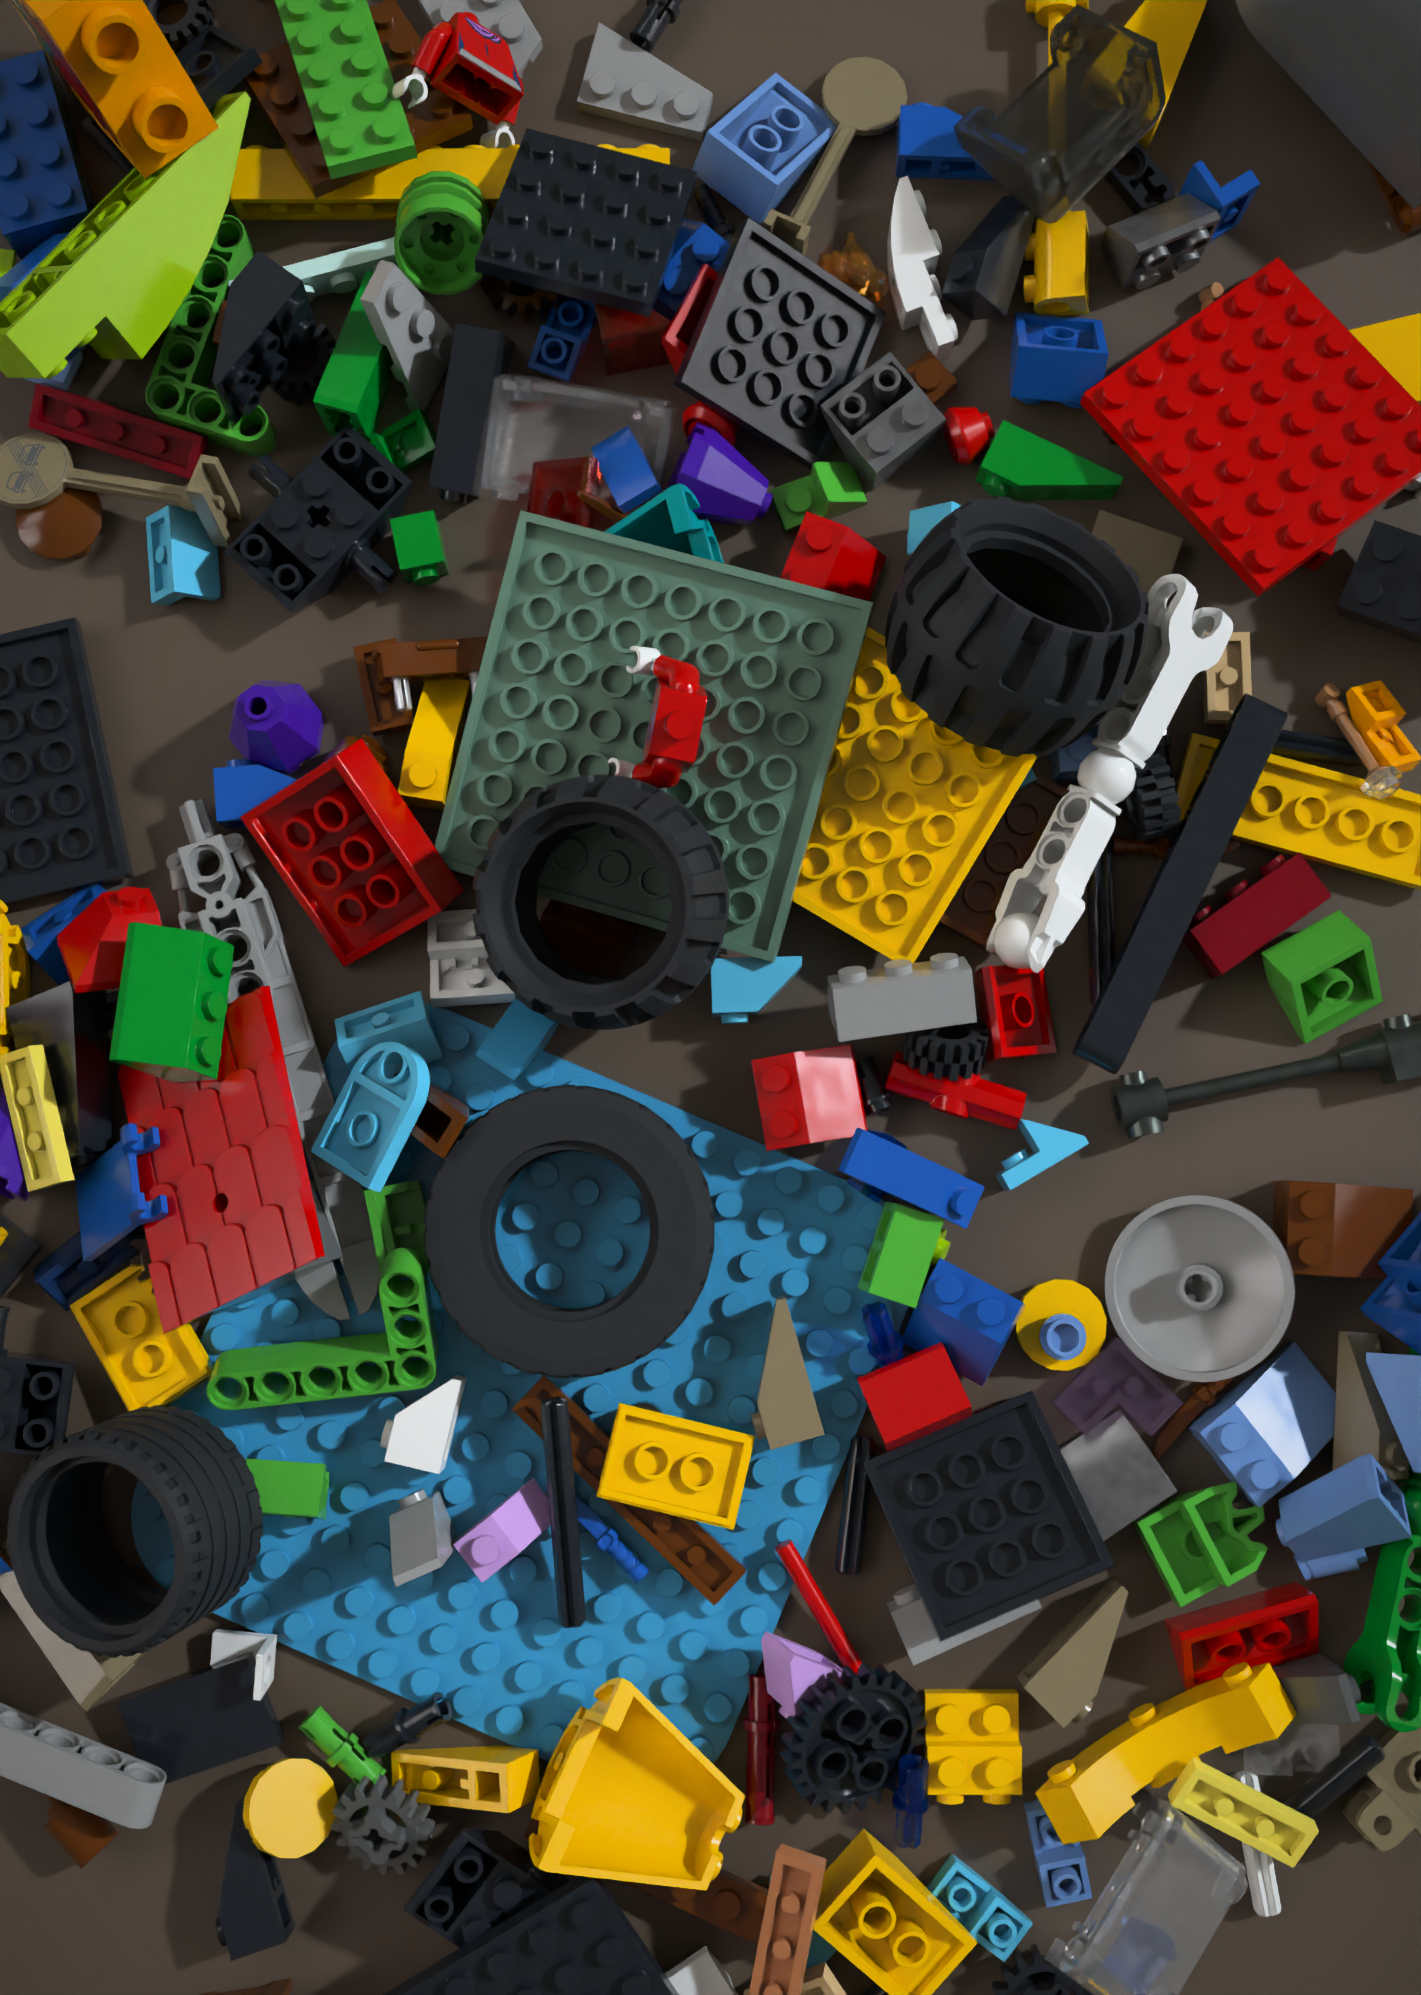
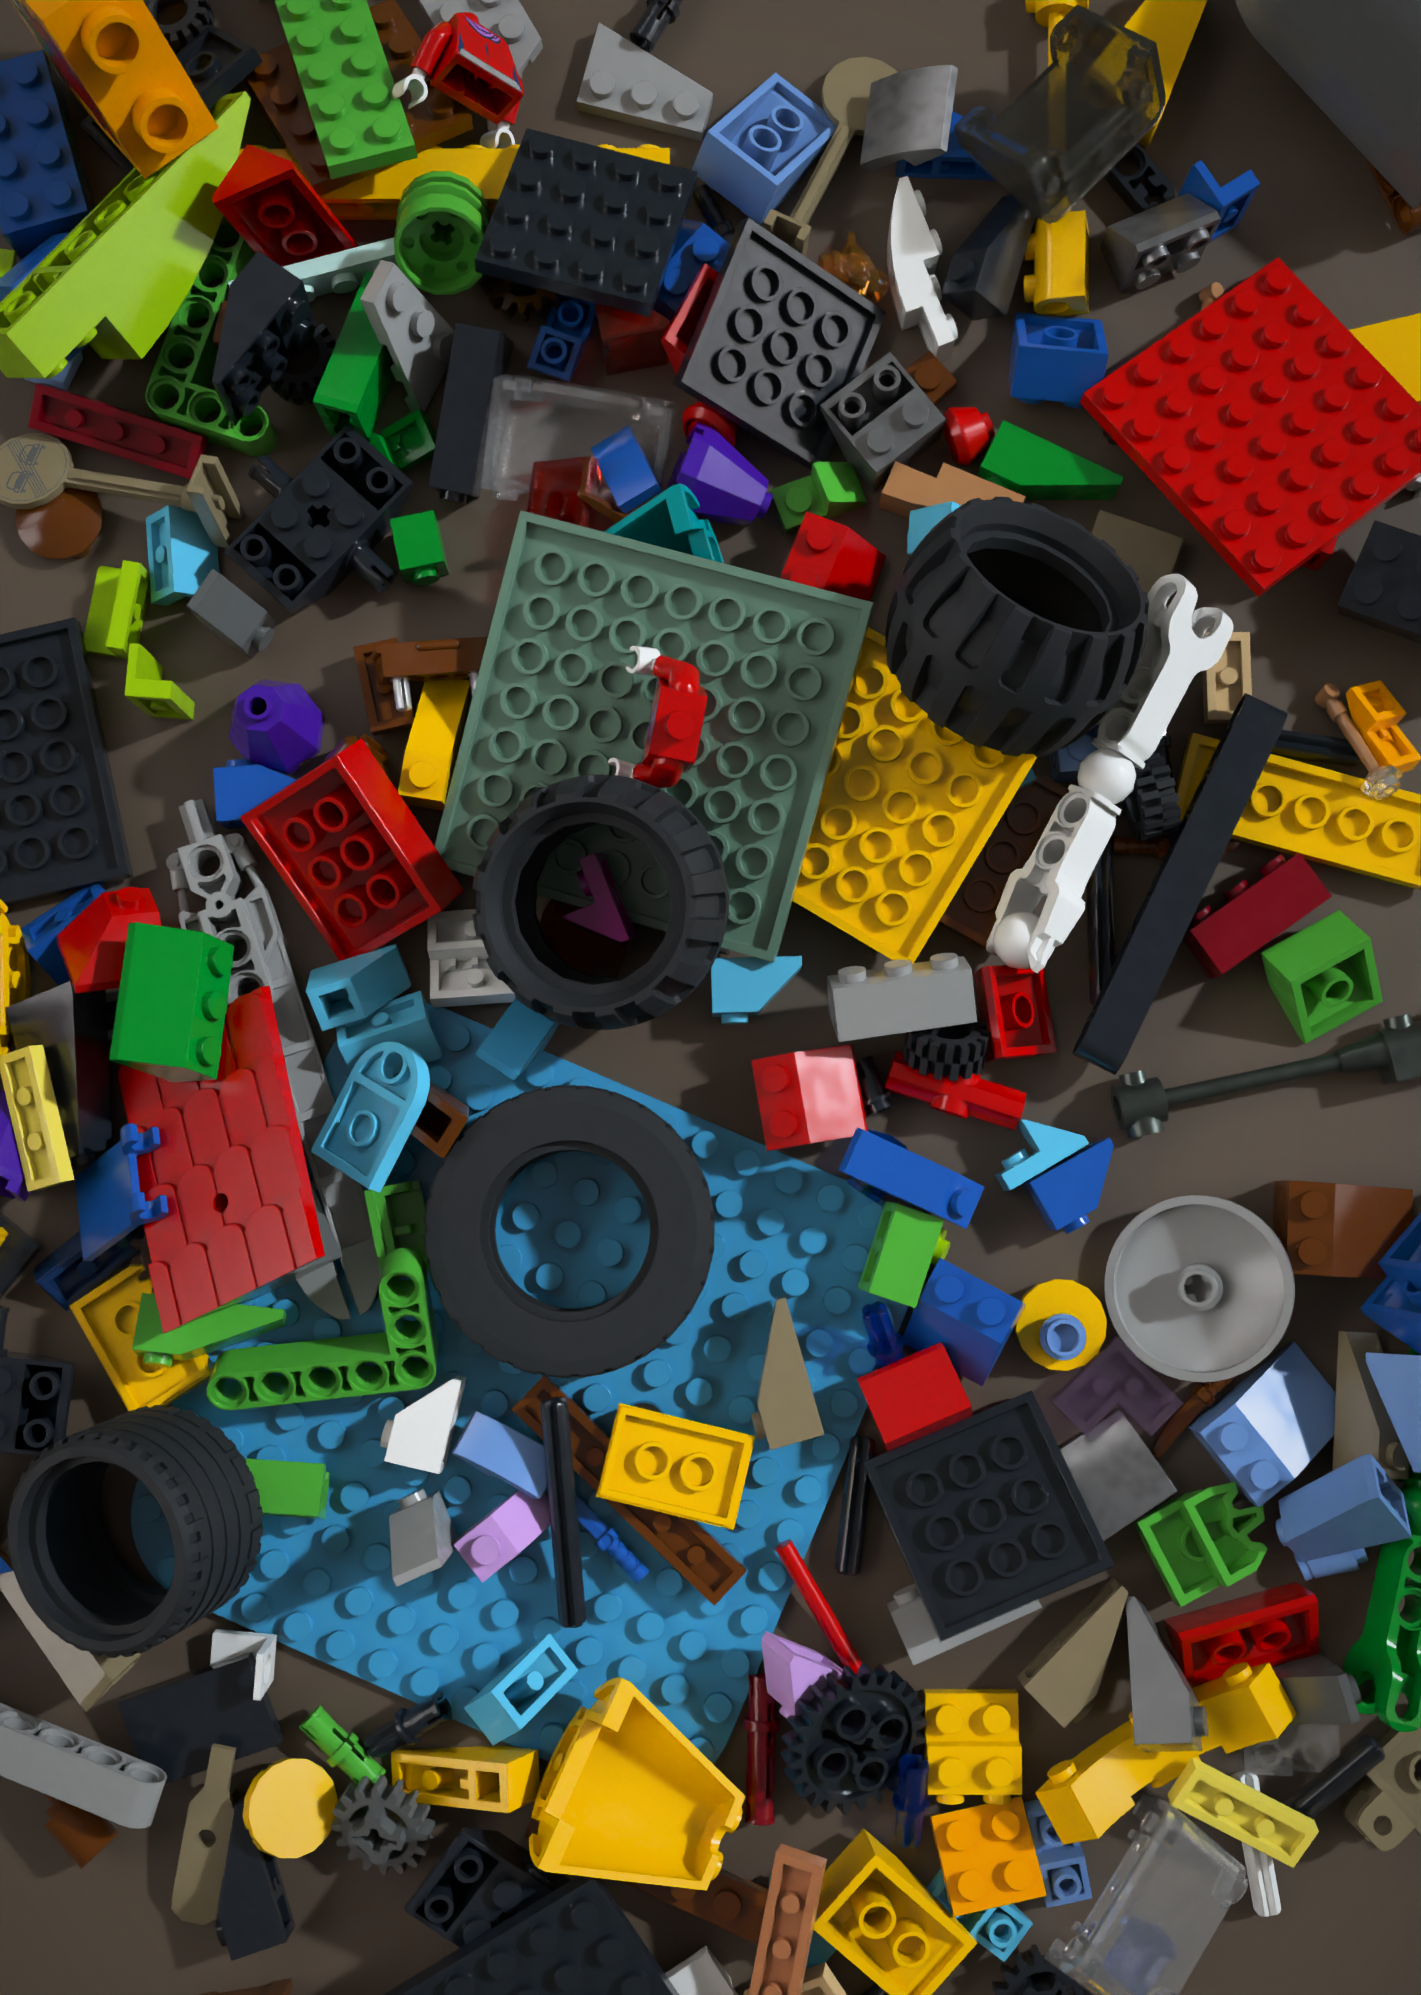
none -> lime panel [83,560,150,660]
none -> lime panel [124,643,195,720]
none -> bright green slope [132,1293,287,1367]
none -> dark tan piece [171,1743,236,1925]
none -> dark grey slope [186,569,277,659]
none -> red slope [212,144,359,267]
none -> medium azure slope [306,944,412,1031]
none -> medium blue slope [451,1411,547,1499]
none -> medium azure slope [464,1633,578,1745]
none -> magenta slope [563,853,638,942]
none -> flat silver slope [860,65,958,172]
none -> medium nougat slope [878,461,1026,518]
none -> light orange plate [929,1796,1047,1917]
none -> blue slope [1023,1137,1114,1234]
none -> dark grey slope [1126,1597,1208,1752]

